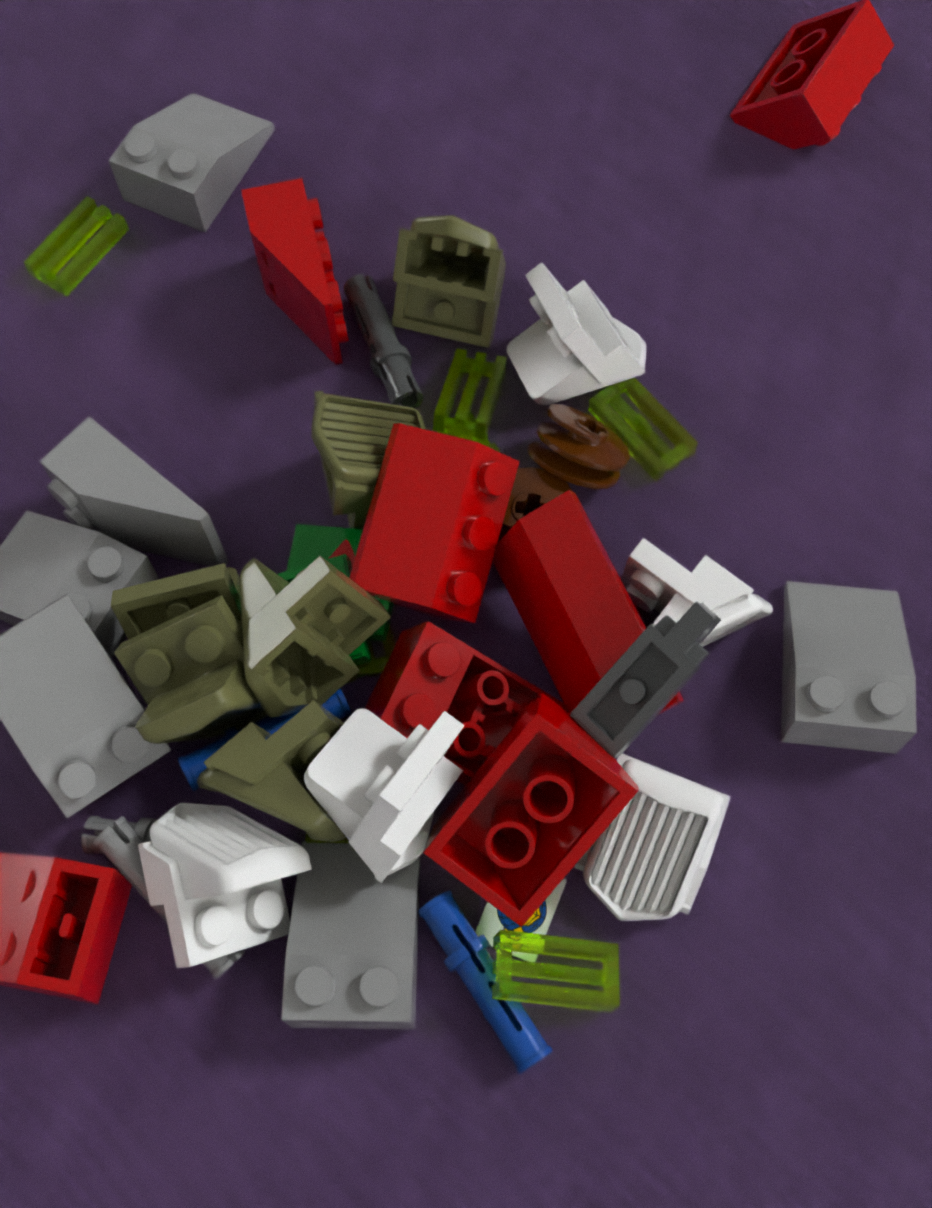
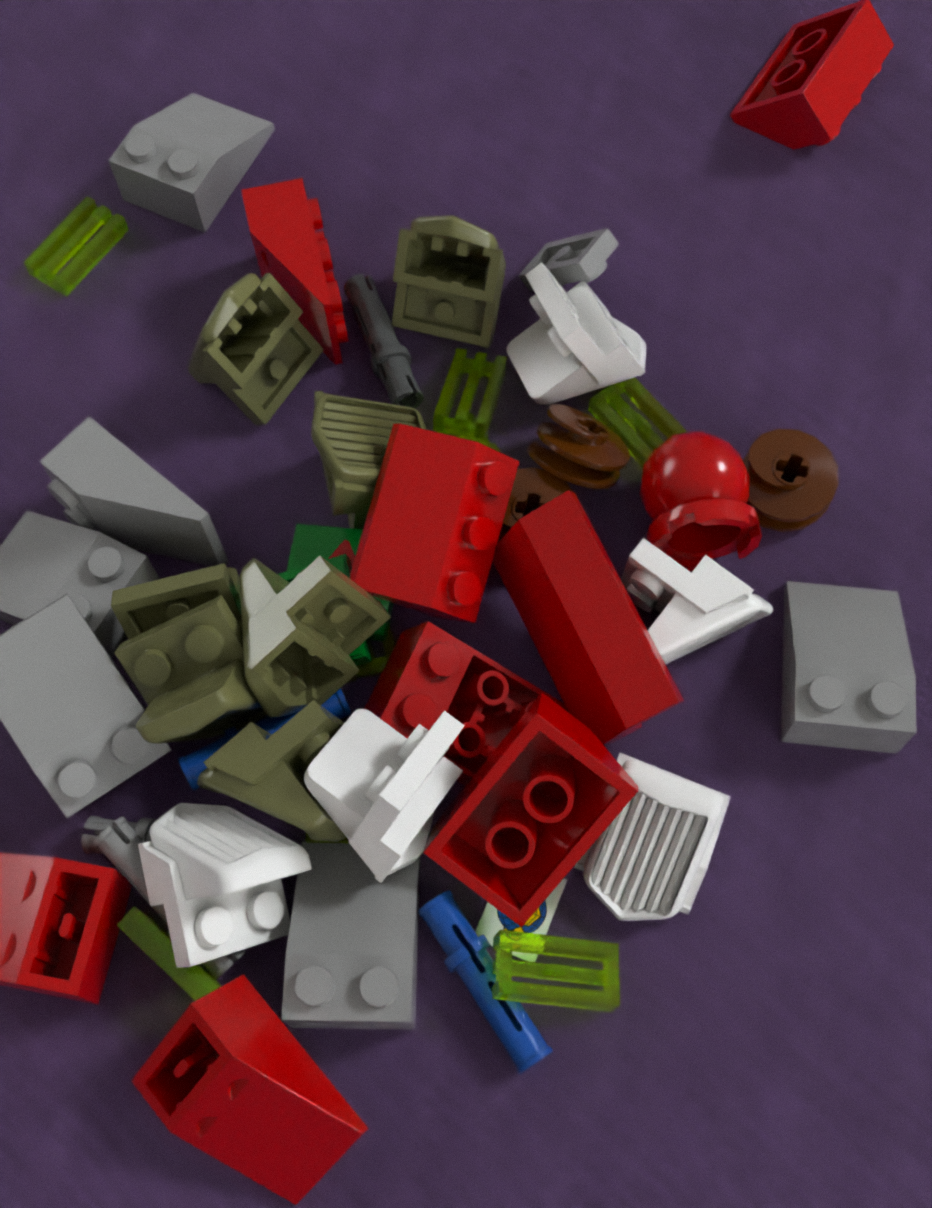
dark grey hinge [570,602,721,758] -> none
none -> clear neon green tile [117,906,222,1001]
none -> red slope [131,974,369,1205]
none -> olive piece [188,273,324,425]
none -> light grey plate [518,228,619,291]
none -> red tile [640,431,762,572]
none -> reddish brown piece [743,428,839,532]

